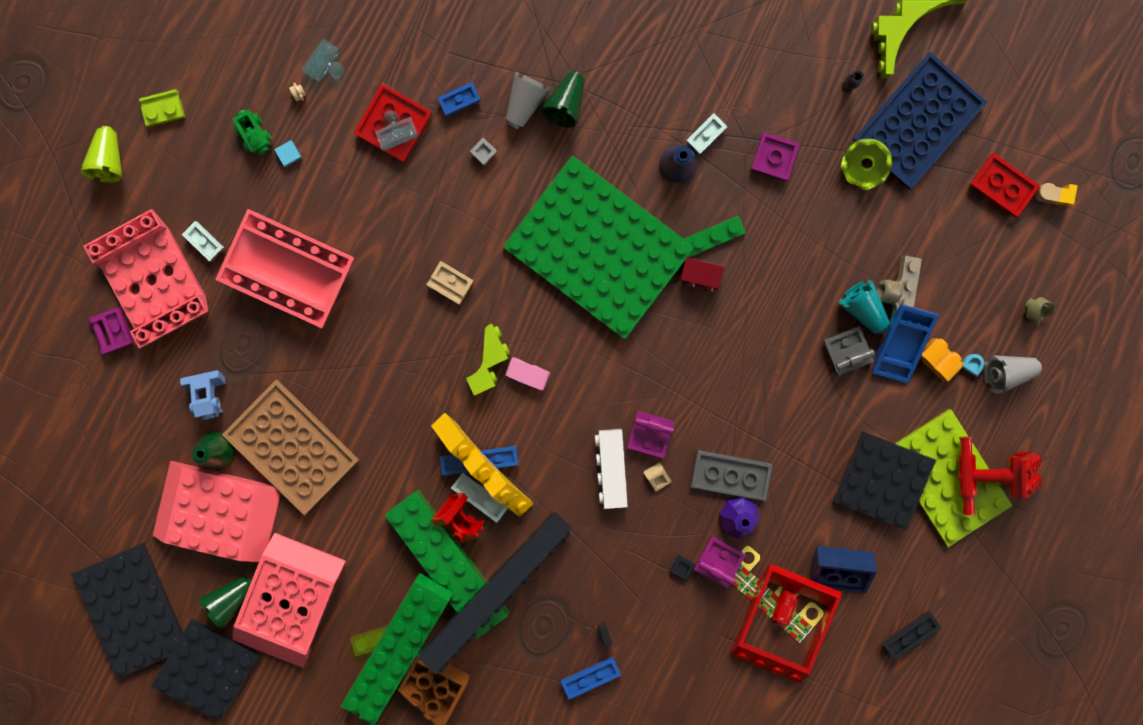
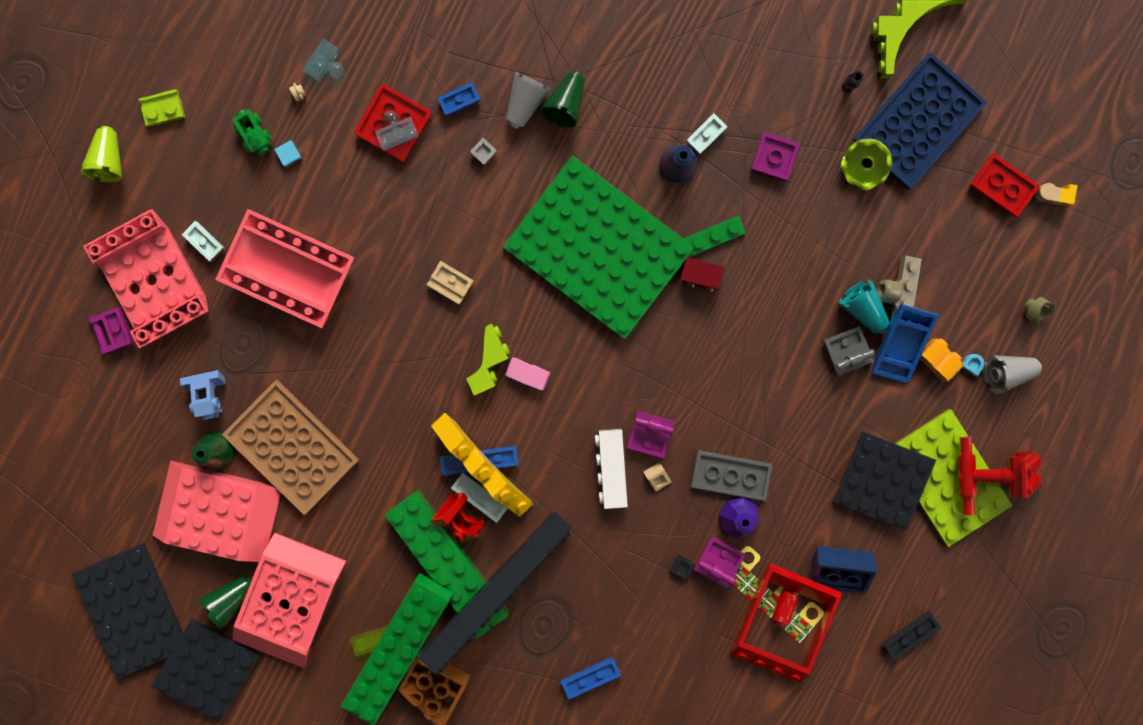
black tile [598,622,612,646] -> none

